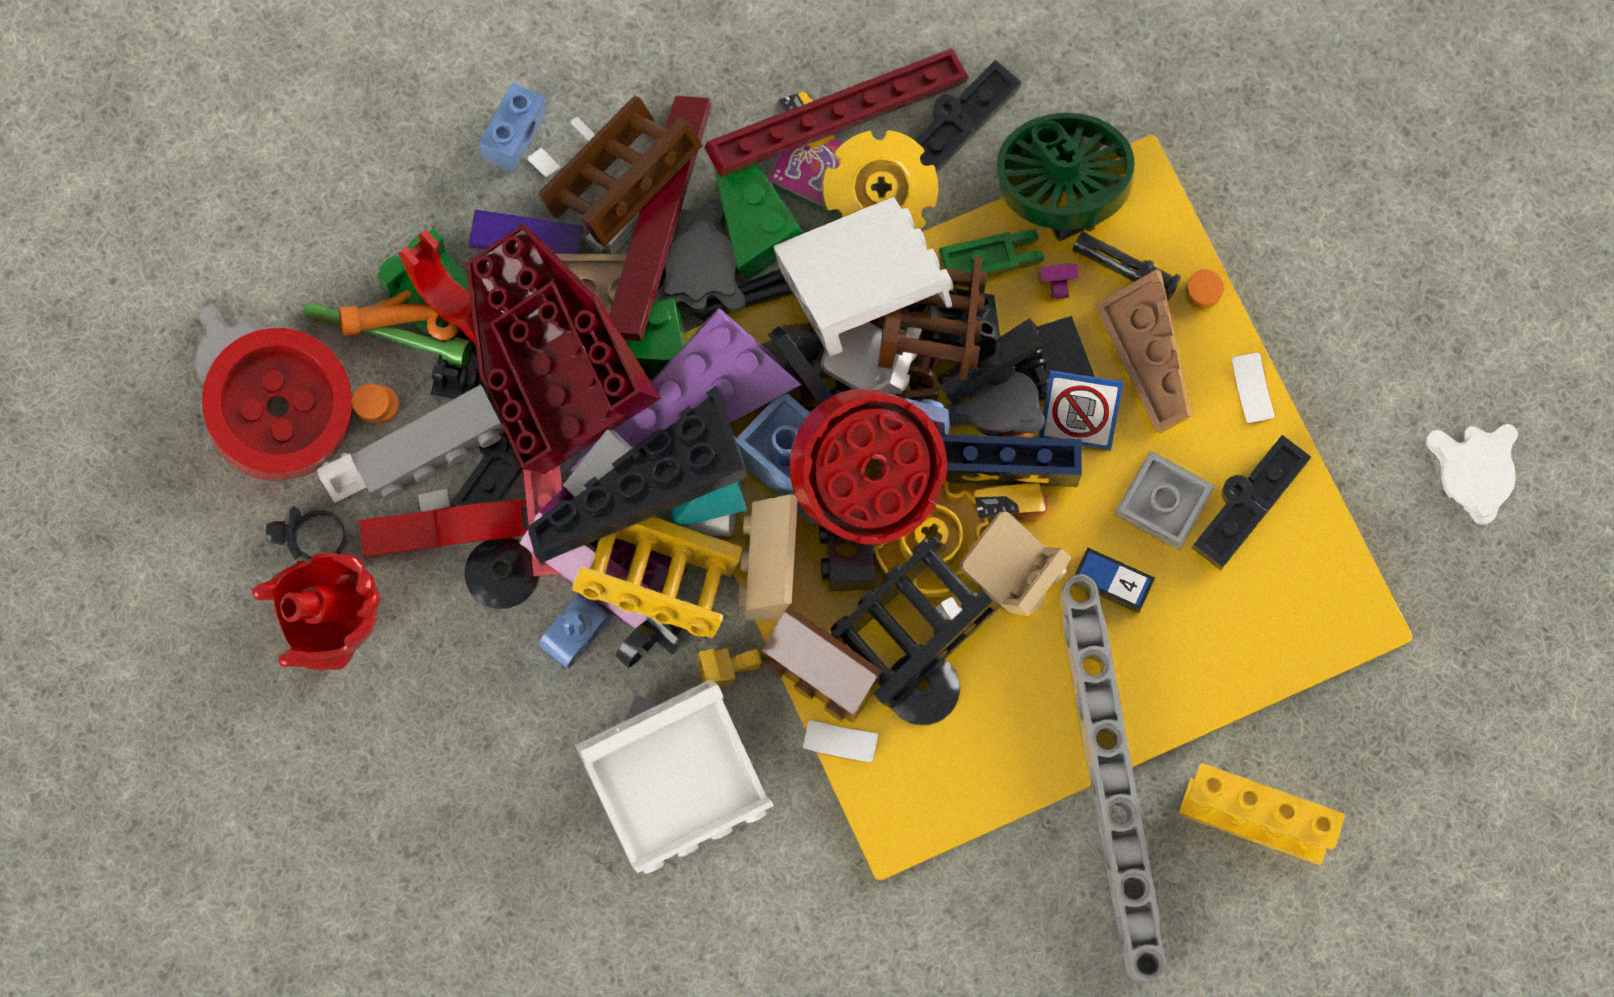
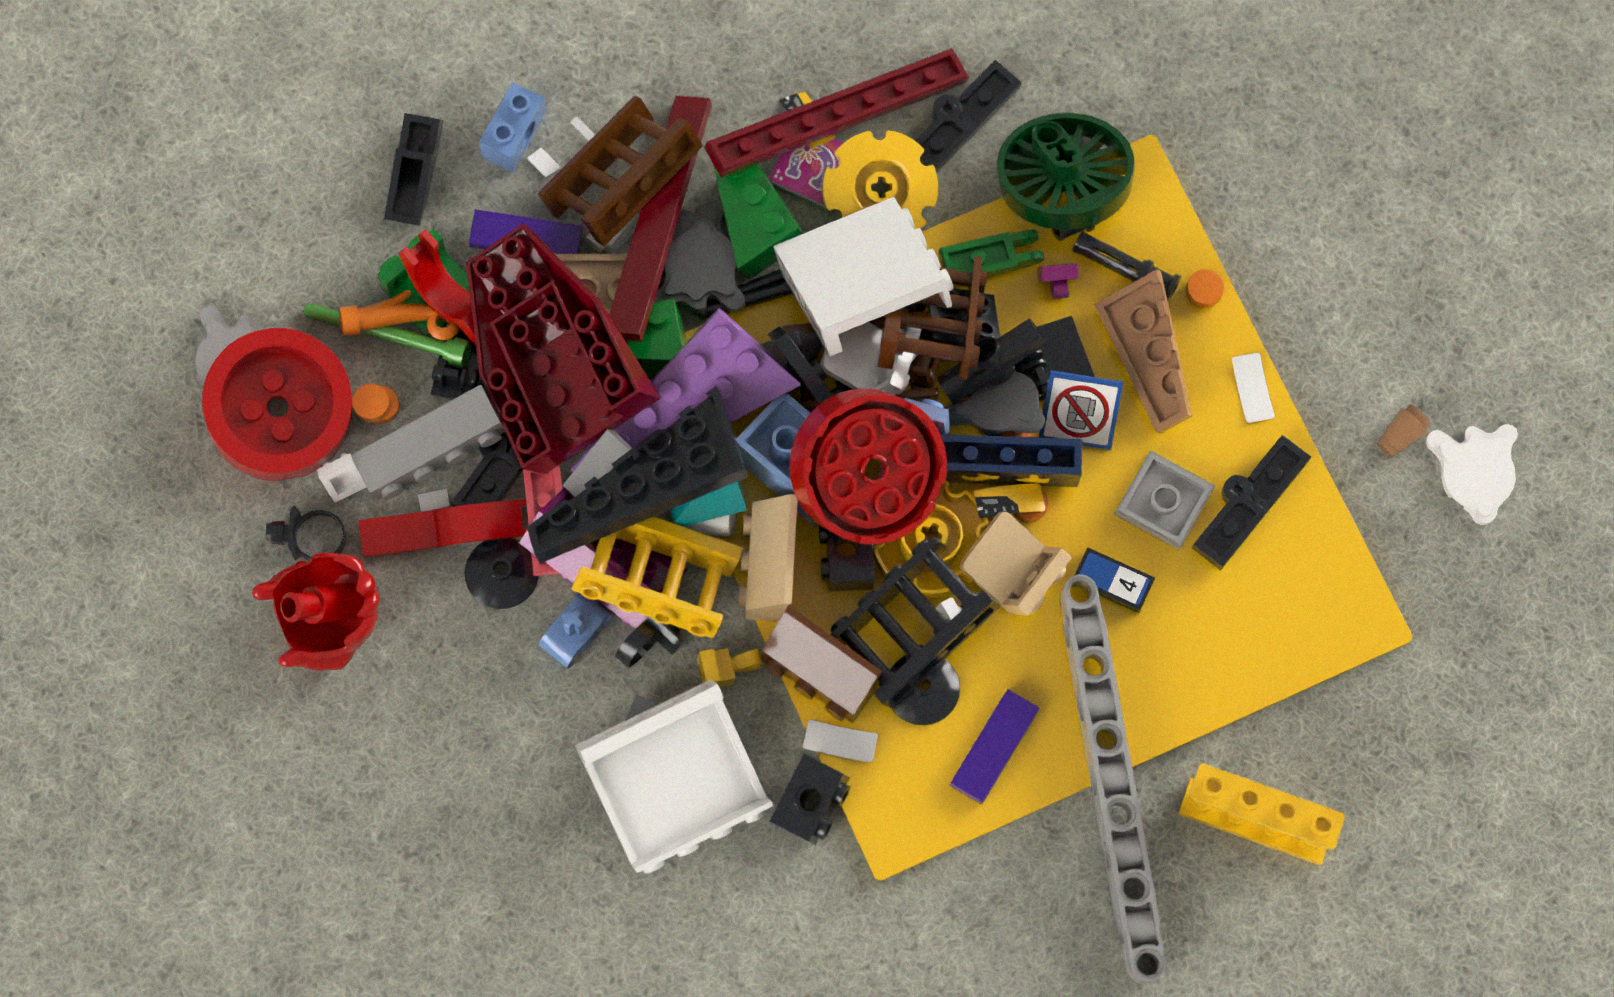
none -> black slope [384,113,444,226]
none -> black brick [769,754,850,845]
none -> dark purple tile [949,689,1040,805]
none -> medium nougat cone [1377,404,1431,458]

